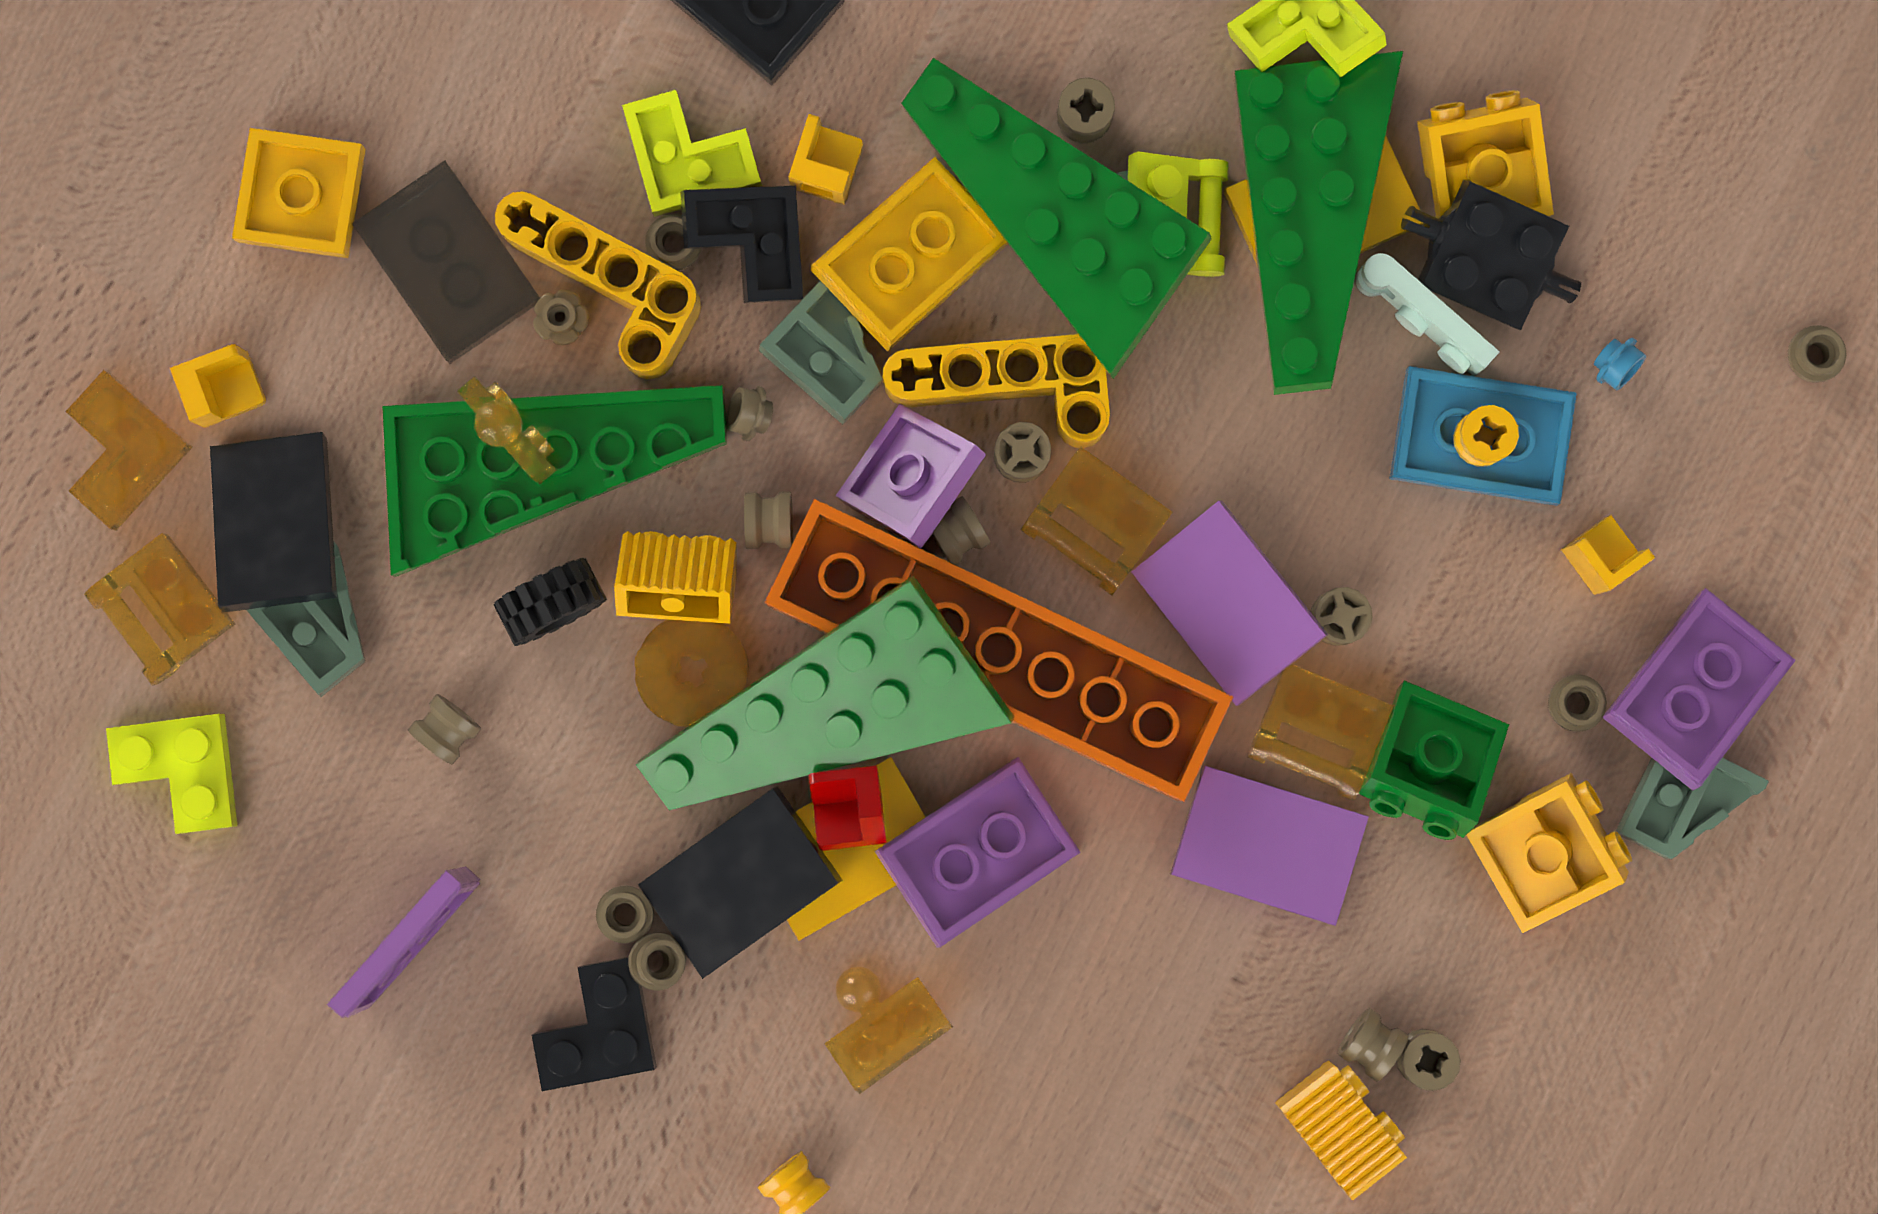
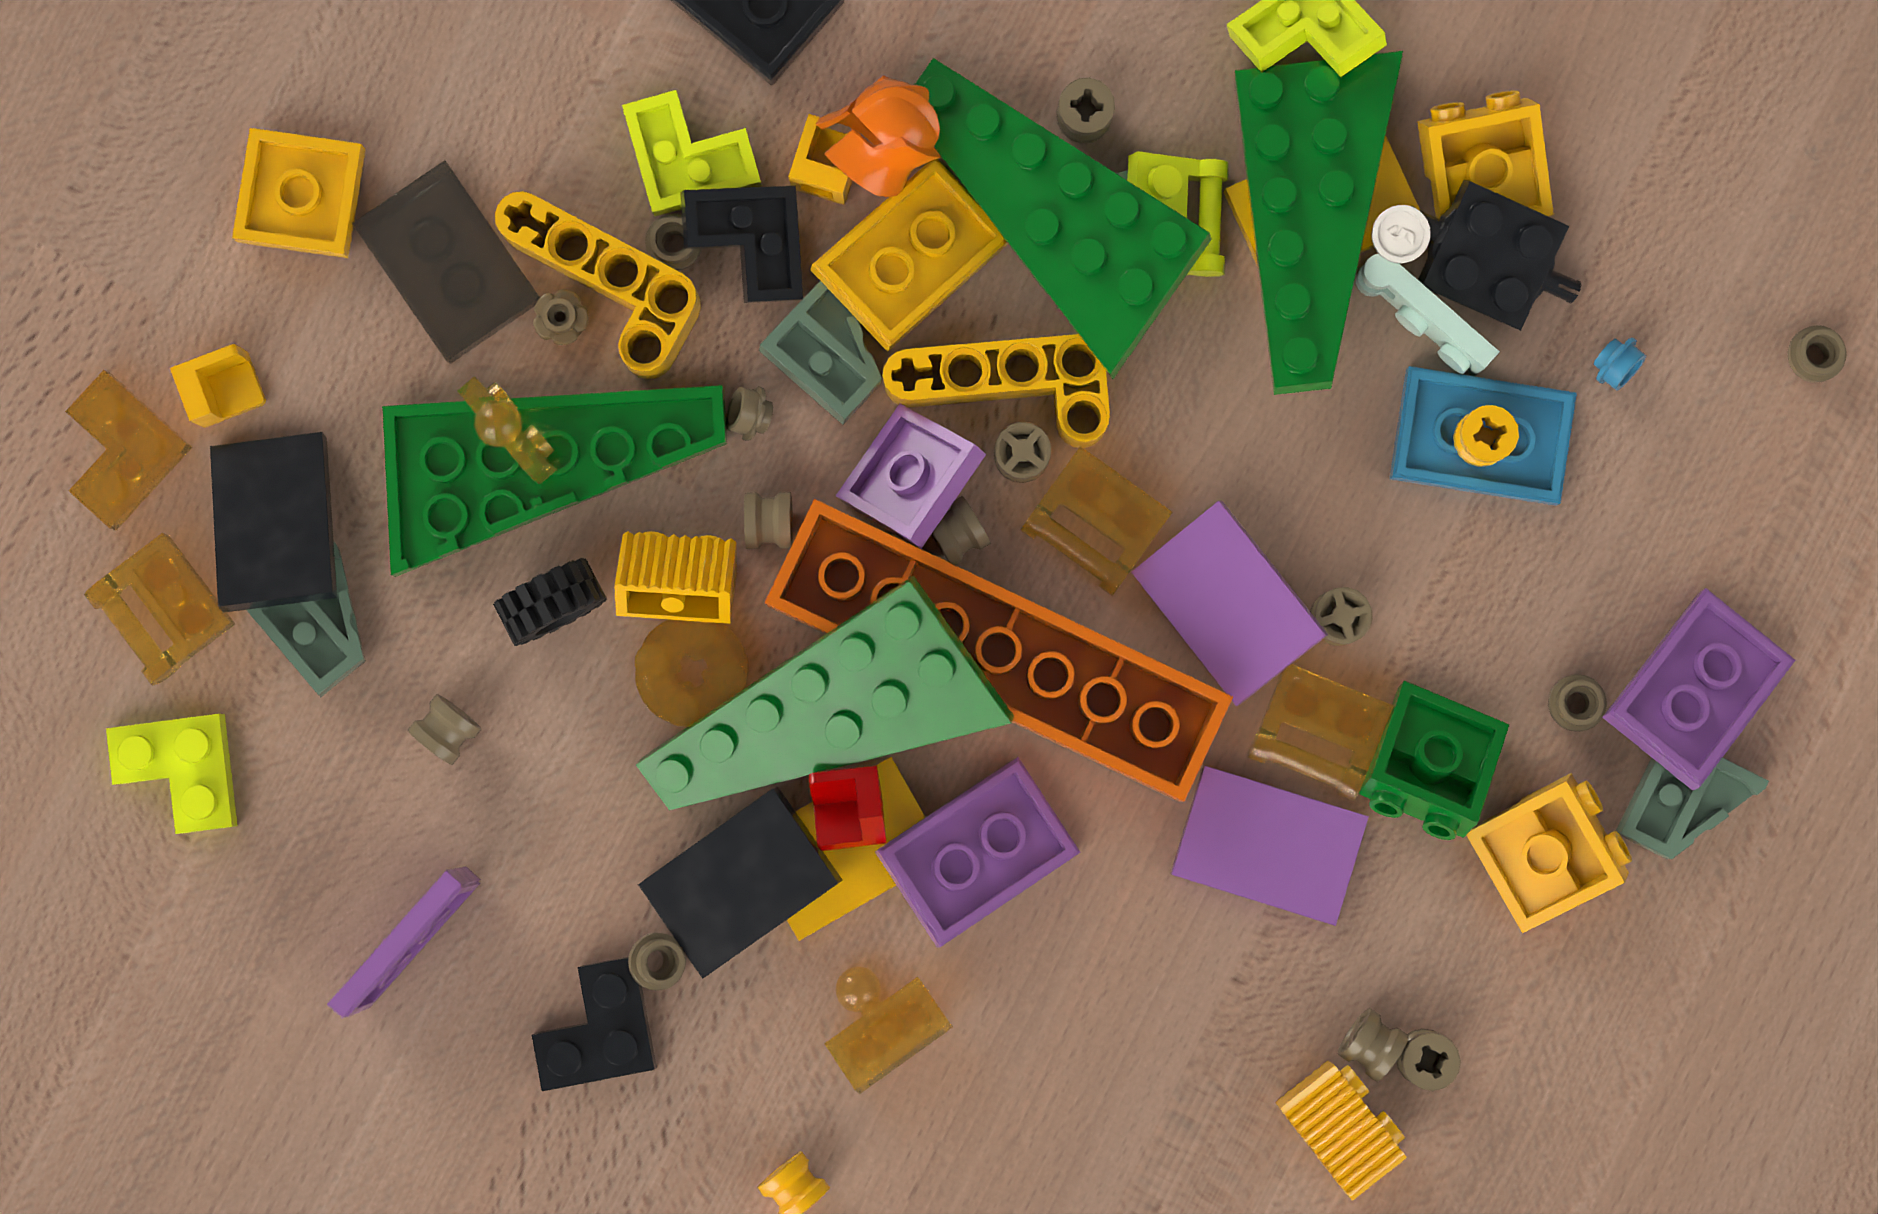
dark tan plate [596,886,654,943] -> none
yellow panel [1561,515,1655,595] -> none
none -> orange helmet [816,75,941,197]
none -> white piece [1372,205,1430,263]

